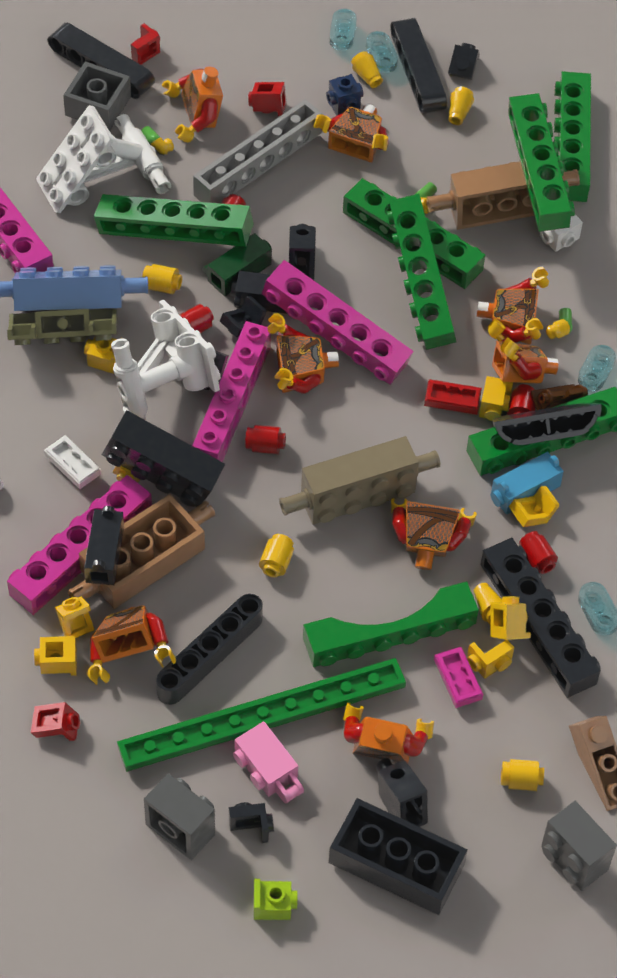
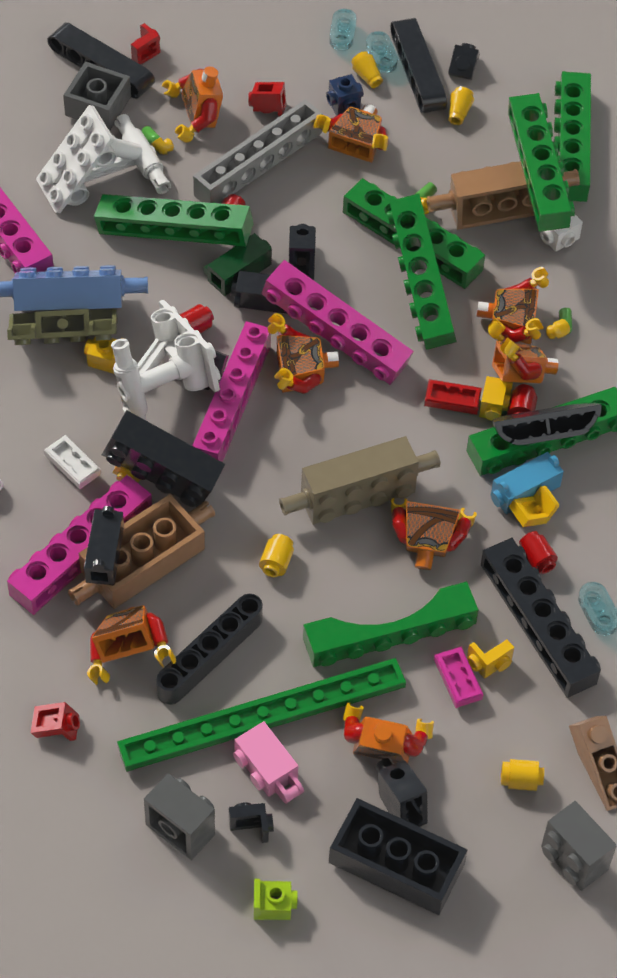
yellow brick [34,636,77,676] -> none
yellow bracket [55,596,95,638] -> none
yellow brick [142,264,183,294] -> none
black bracket [220,296,267,337] -> none
red brick [245,425,286,454] -> none
yellow cone [473,583,502,625] -> none
yellow brick [491,596,531,640] -> none
reddish brown hinge [530,384,588,410] -> none
clear light blue plate [578,345,616,392] -> none

